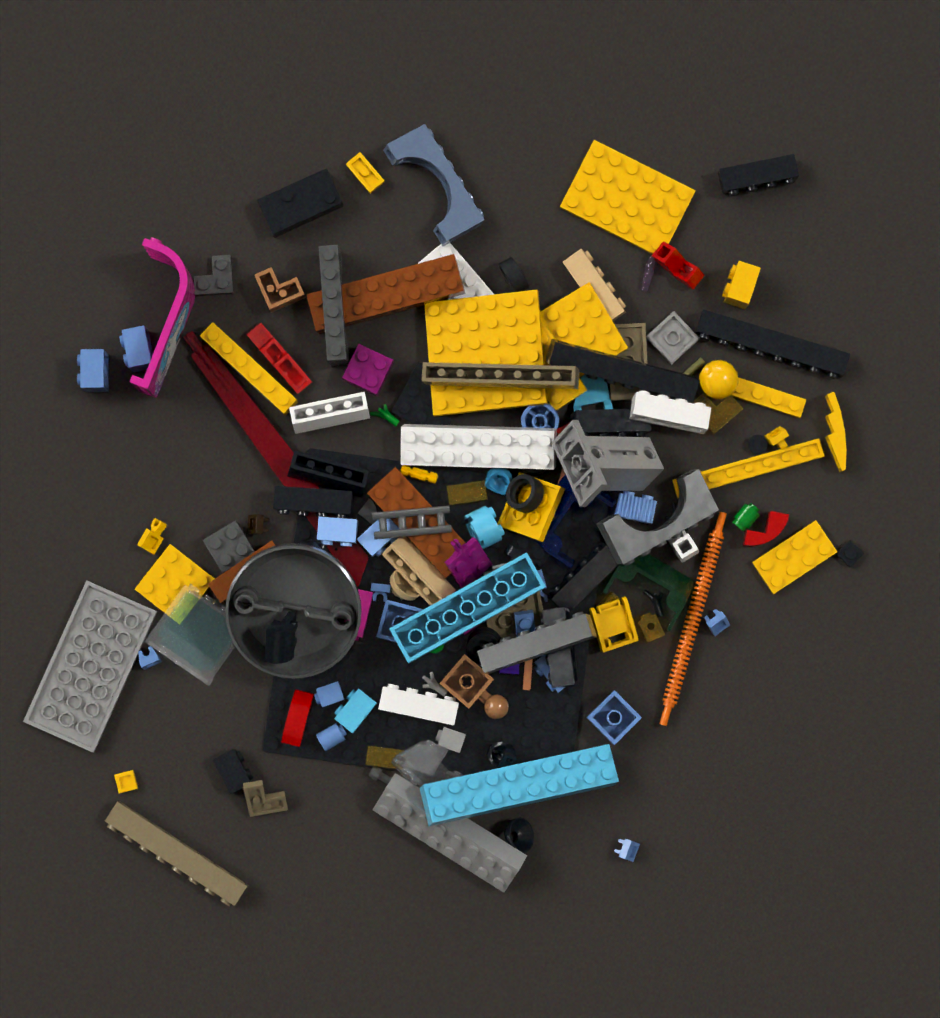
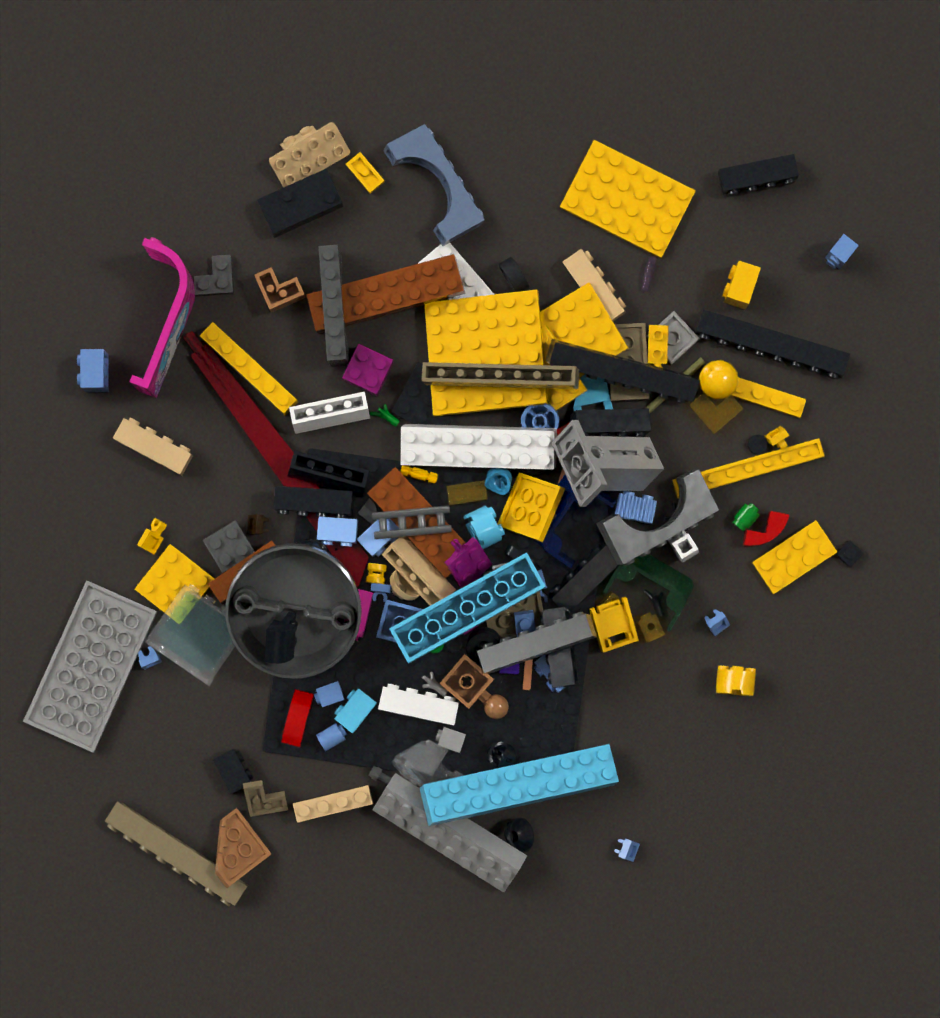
yellow tile [114,770,138,793] -> none
medium blue brick [119,325,153,372] -> none
red slope [246,322,312,394] -> none
clear yellow plate [366,745,407,770] -> none
black tyre [506,474,544,513] -> none
medium blue brick [586,690,642,745] -> none
white brick [629,391,711,434] -> none
red brick [652,241,705,290] -> none
orange hose [659,512,727,726] -> none
yellow slope [825,392,847,472] -> none
none -> tan brick [113,418,193,476]
none -> medium nougat plate [215,808,271,888]
none -> tan bracket [269,122,350,188]
none -> tan brick [293,785,374,823]
none -> yellow wheel [366,563,387,584]
none -> yellow plate [648,325,669,368]
none -> yellow brick [716,666,756,696]
none -> medium blue brick [825,234,859,270]

